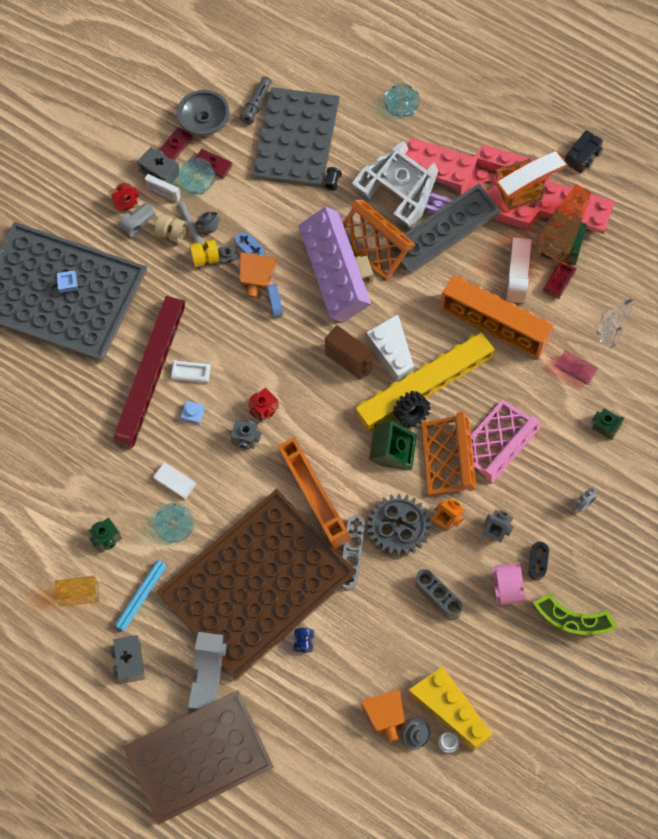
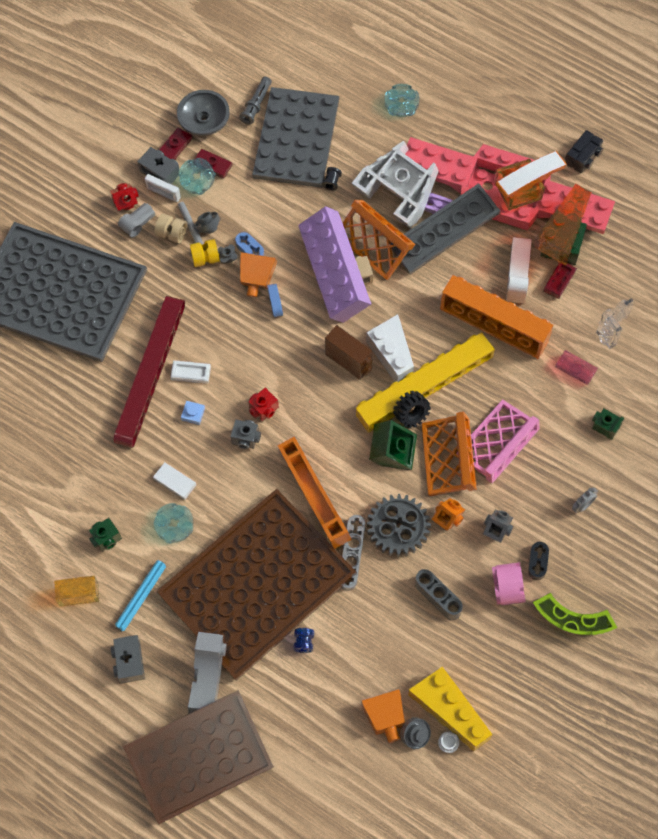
light blue plate [57,271,78,293] -> none

